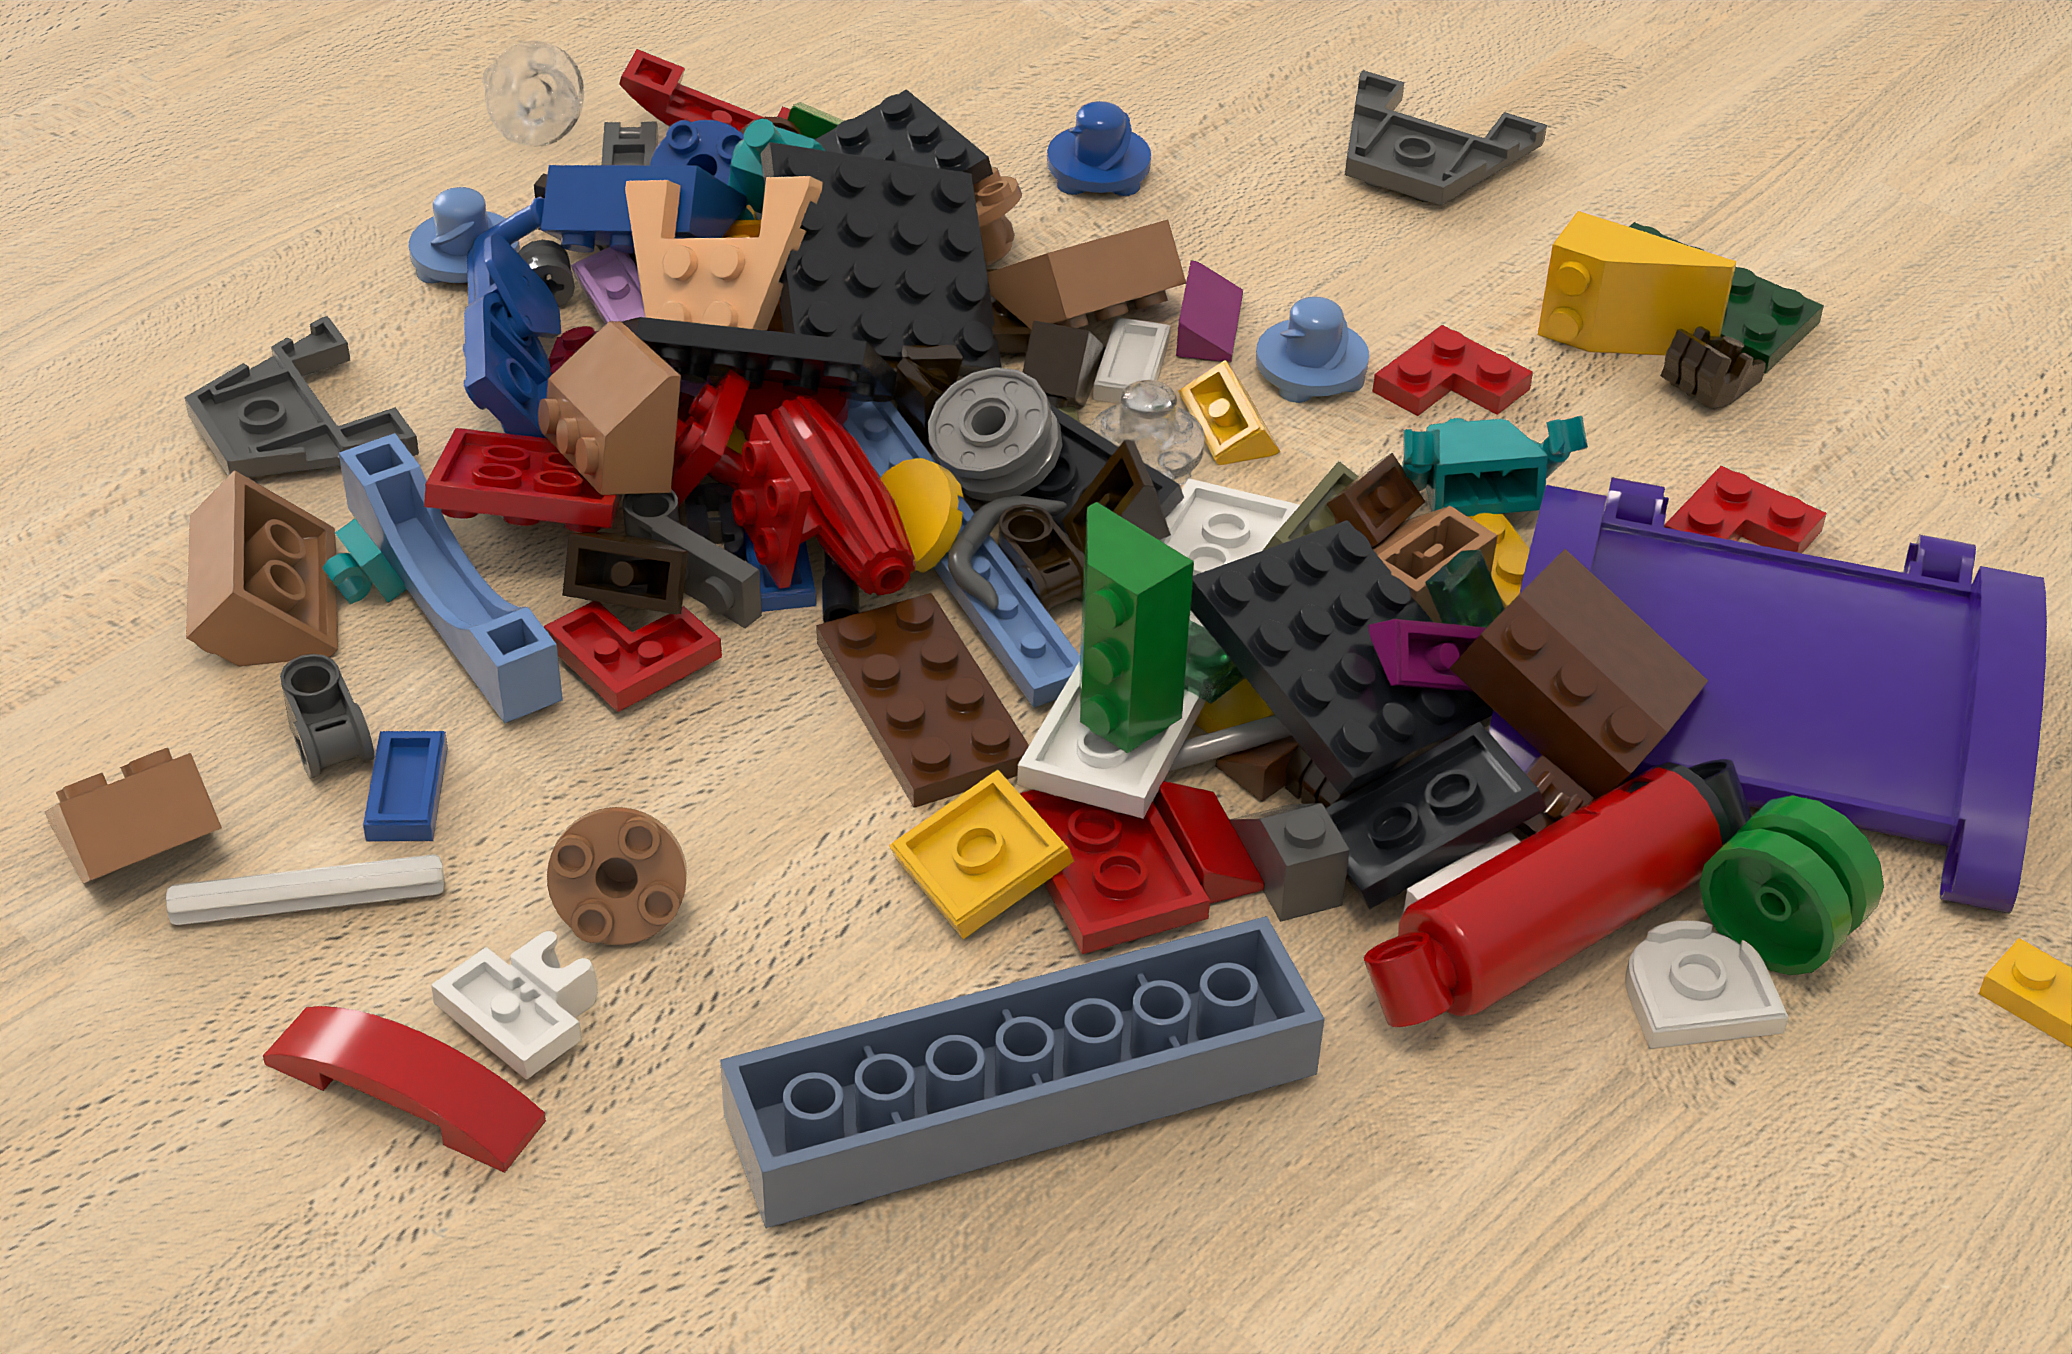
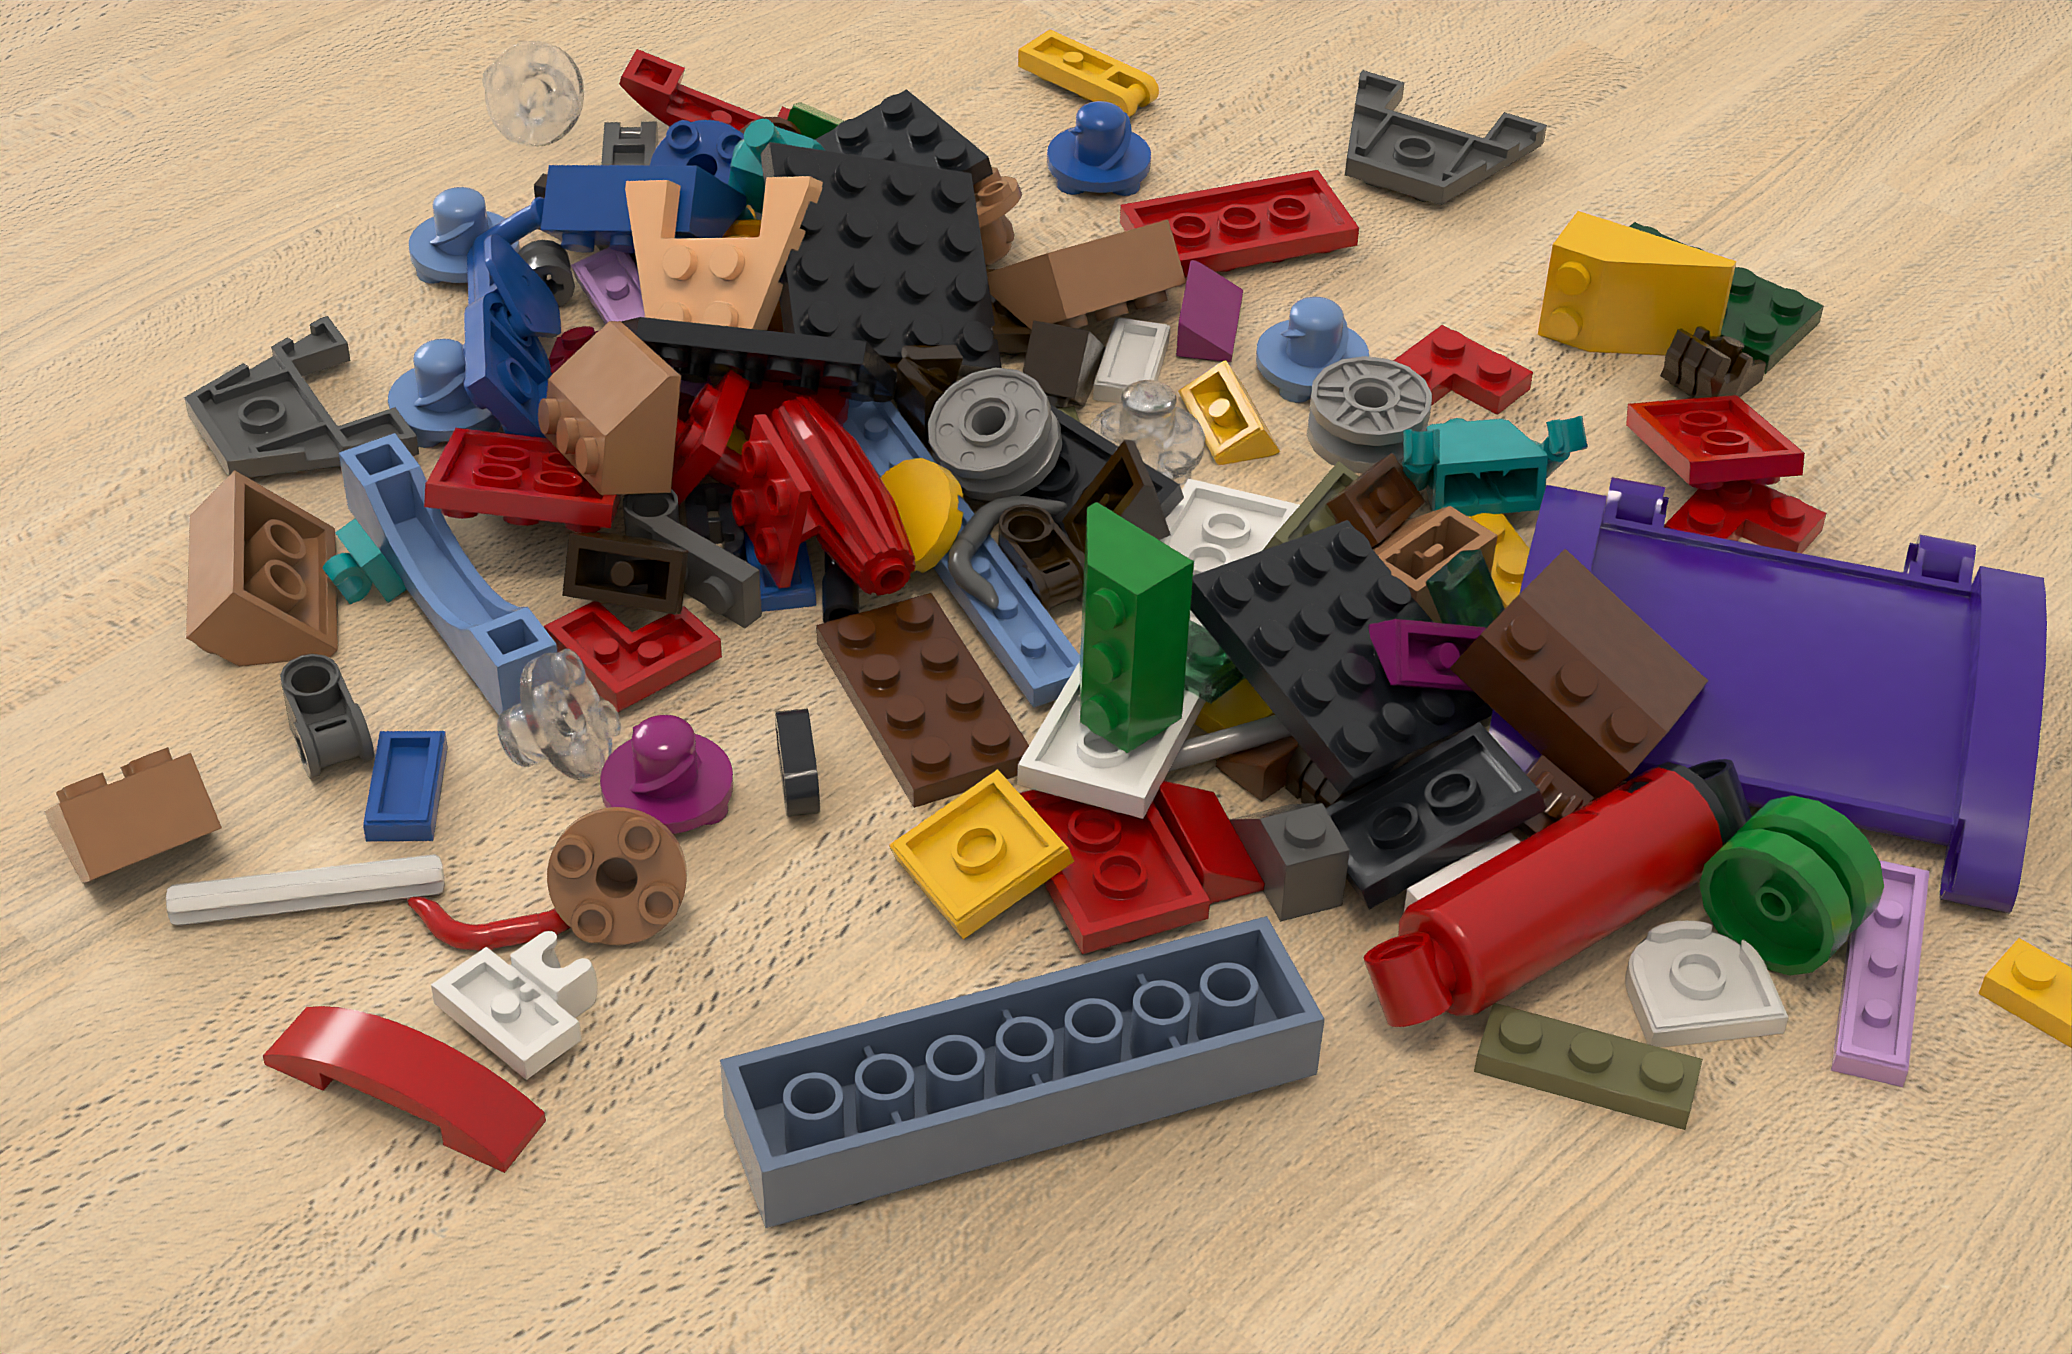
none -> medium blue plate [388,339,501,448]
none -> red animal [408,896,570,951]
none -> clear plate [497,649,621,780]
none -> magenta plate [600,715,733,834]
none -> black beam [775,708,820,816]
none -> yellow plate [1018,29,1159,117]
none -> red plate [1120,170,1359,278]
none -> light grey wheel [1307,356,1432,473]
none -> olive plate [1474,1003,1703,1130]
none -> red plate [1626,395,1805,490]
none -> lavender tile [1831,860,1929,1087]

